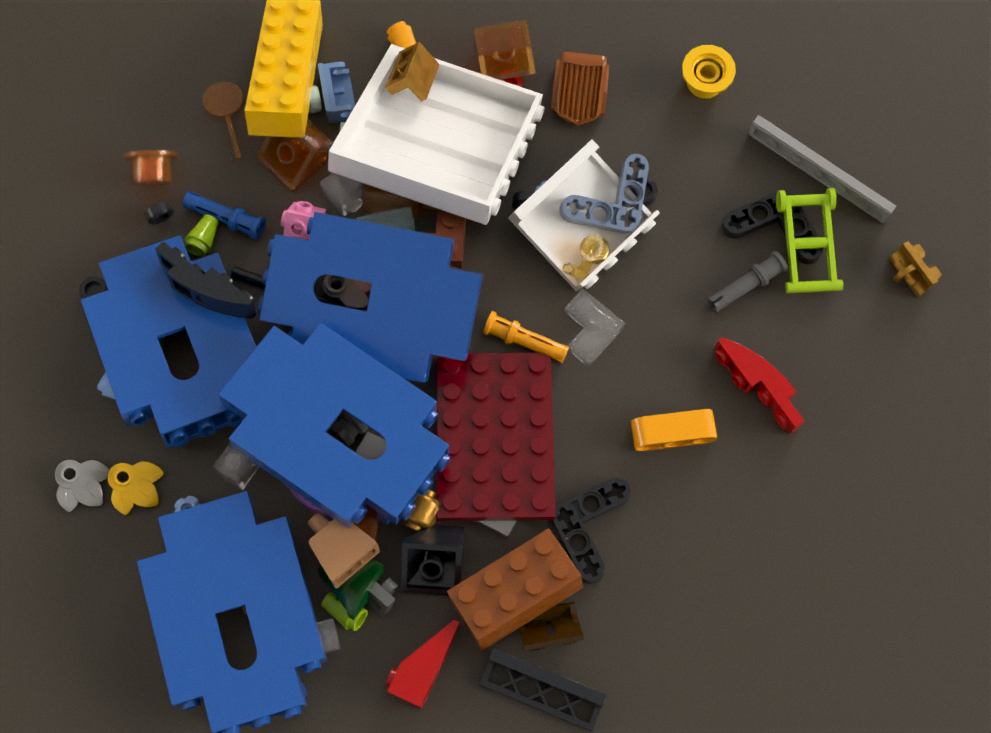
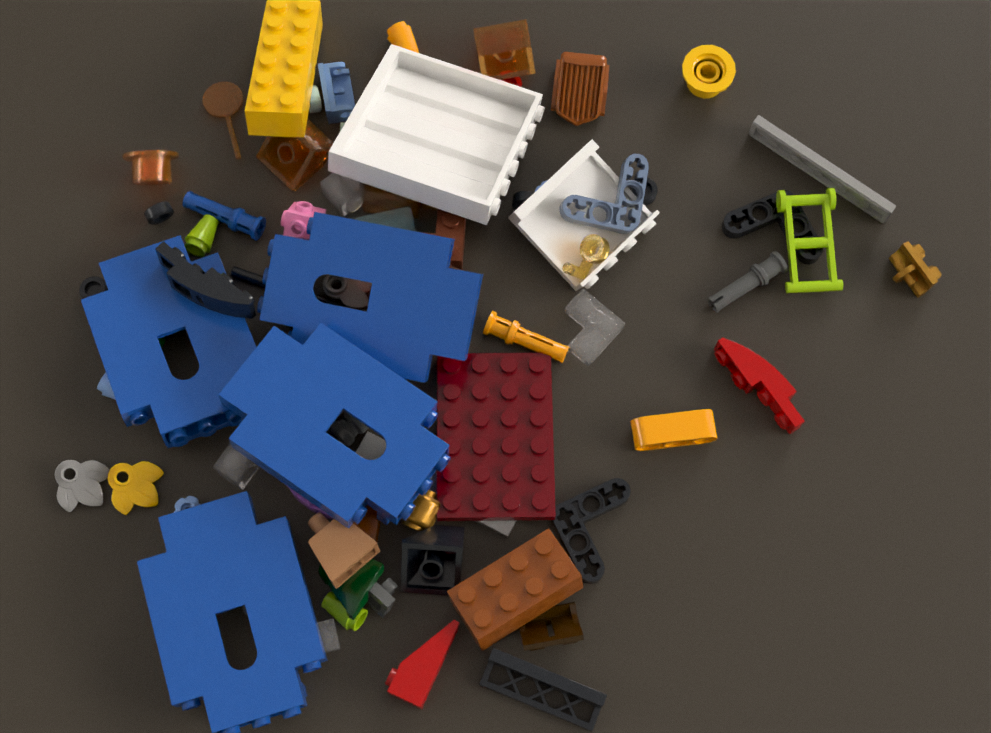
pearl gold panel [385,42,439,102] -> none

